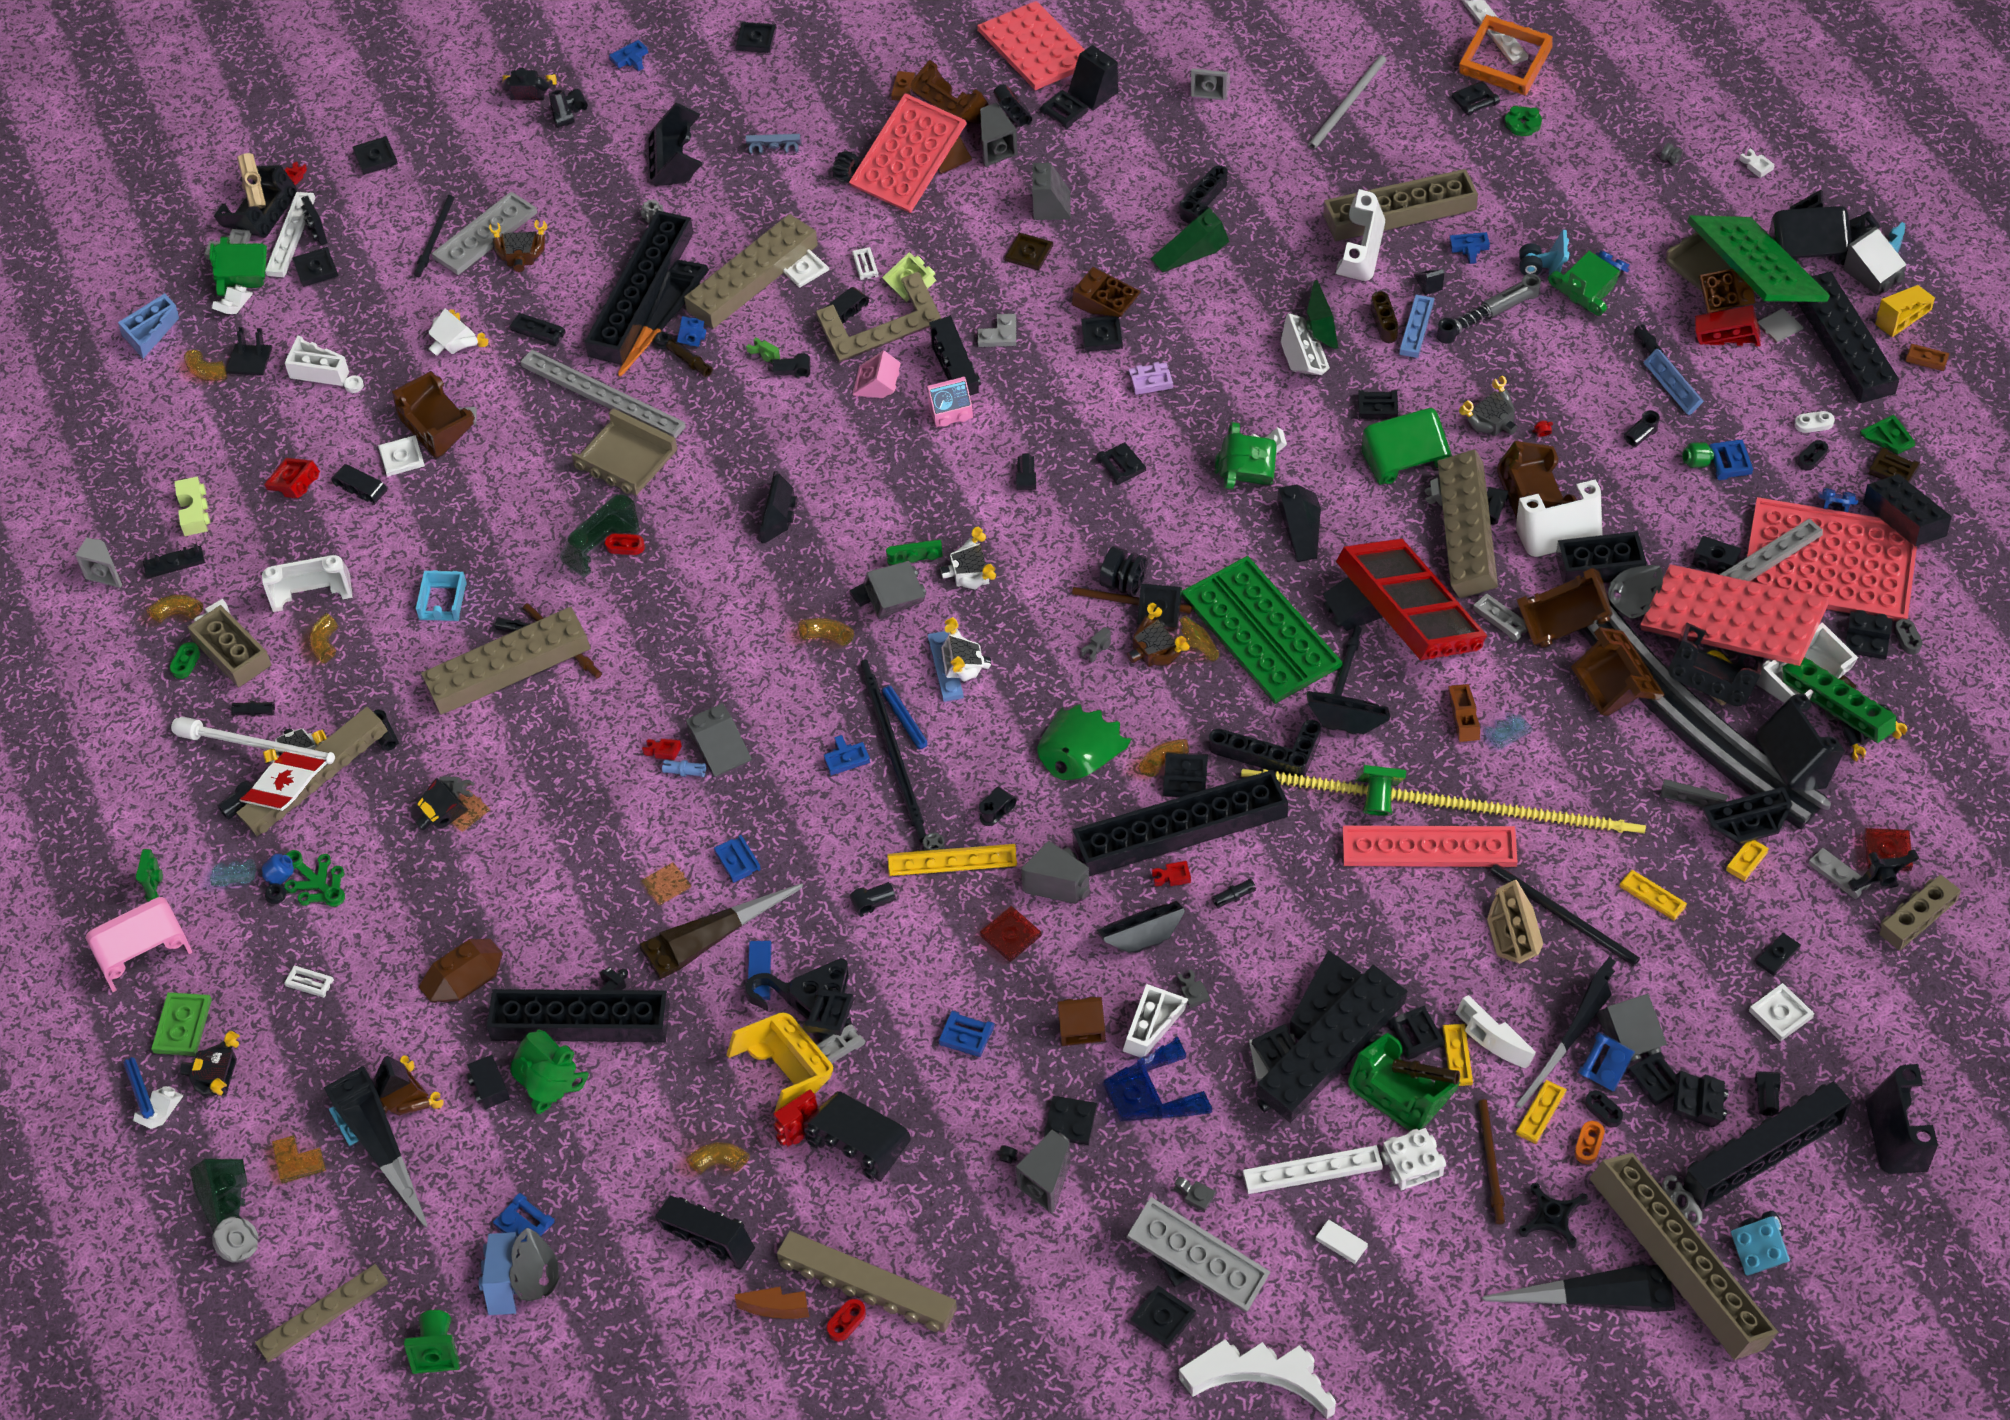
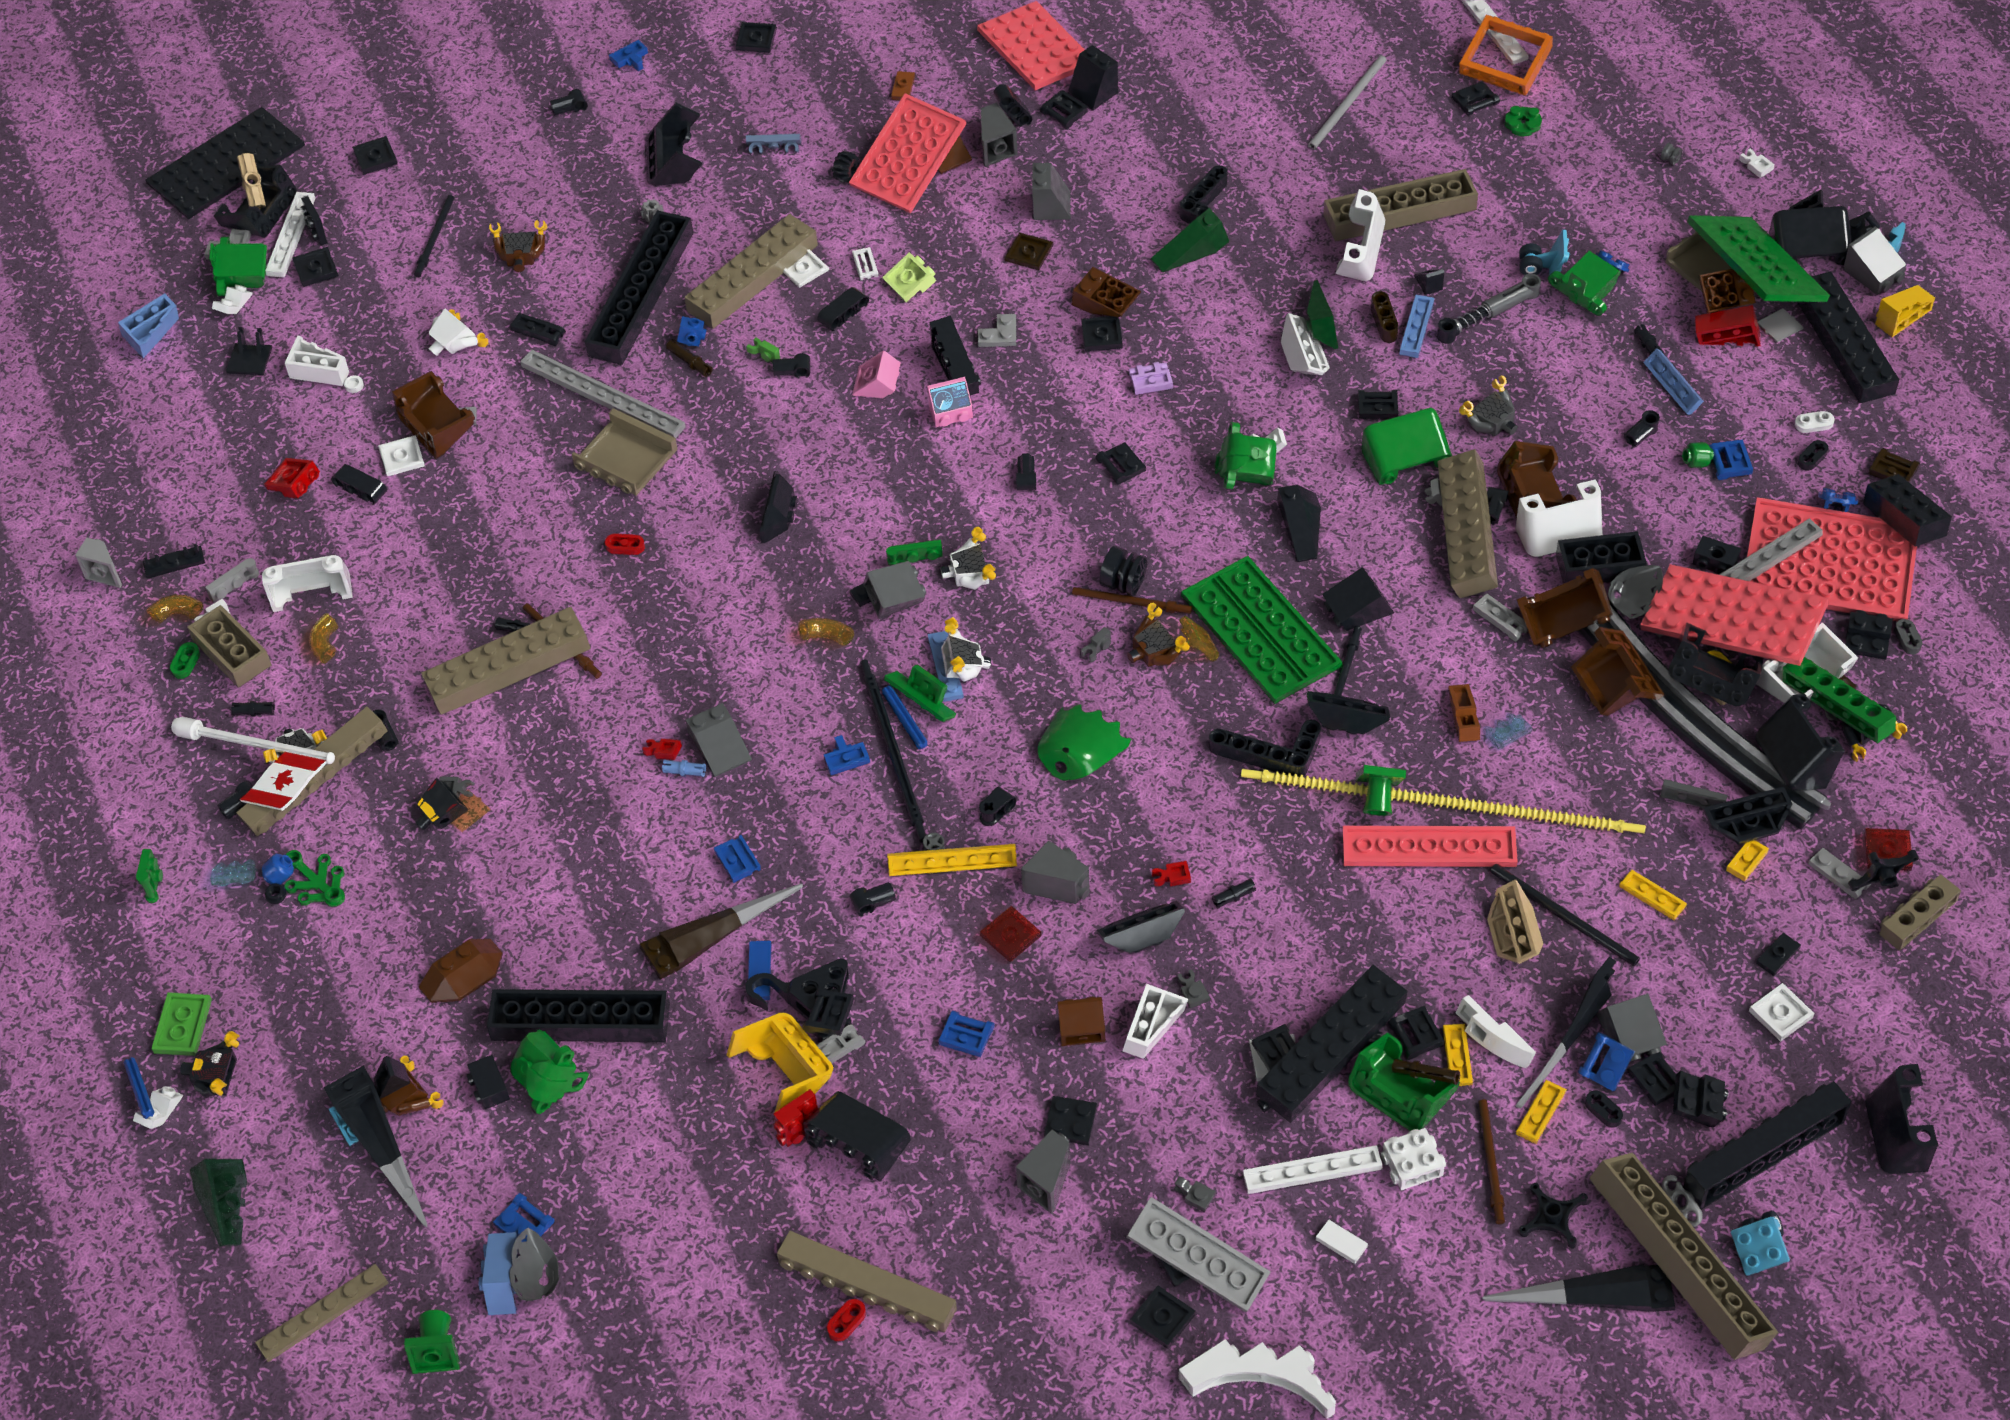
bright pink windscreen [86,897,193,992] -> none
yellowish green arch [175,476,210,536] -> none
clear yellow cylinder [184,350,228,381] -> none
light grey tile [212,1217,259,1262] -> none
clear yellow plate [272,1135,326,1184] -> none
white tile [284,966,334,998] -> none
red plate [285,162,307,186] -> none
medium azure window [416,570,467,621] -> none
light grey plate [432,192,538,275] -> none
black torso [502,68,557,100] -> none
black piece [549,90,575,128] -> none
clear green windscreen [560,494,640,578] -> none
black piece [600,967,628,990] -> none
black plate [618,260,709,377] -> none
clear yellow piece [641,862,692,905] -> none
black plate [654,332,672,349] -> none
black wedge [655,1195,755,1270] -> none
clear yellow cylinder [686,1142,750,1175] -> none
dark orange slope [734,1286,809,1319] -> none
dark tan plate [816,271,941,362] -> none
reddish brown windscreen [910,59,989,124] -> none
black plate [996,1145,1018,1164] -> none
black brick [1072,770,1288,876] -> none
clear blue wing [1103,1037,1213,1122] -> none
black plate [1137,584,1182,628] -> none
clear yellow cylinder [1139,739,1189,777] -> none
black slope [1163,751,1208,797] -> none
light grey slope [1191,68,1230,100] -> none
black wedge [1290,950,1363,1040] -> none
red window [1336,538,1488,661] -> none
blue hinge [1449,232,1490,264] -> none
red plate [1533,421,1553,437] -> none
orange plate [1575,1121,1605,1164] -> none
black piece [1755,1071,1781,1116] -> none
green wing [1860,414,1915,455] -> none
dark orange plate [1906,343,1950,371] -> none
none -> black plate [146,107,305,220]
none -> light grey plate [205,558,259,602]
none -> green bracket [884,665,956,722]

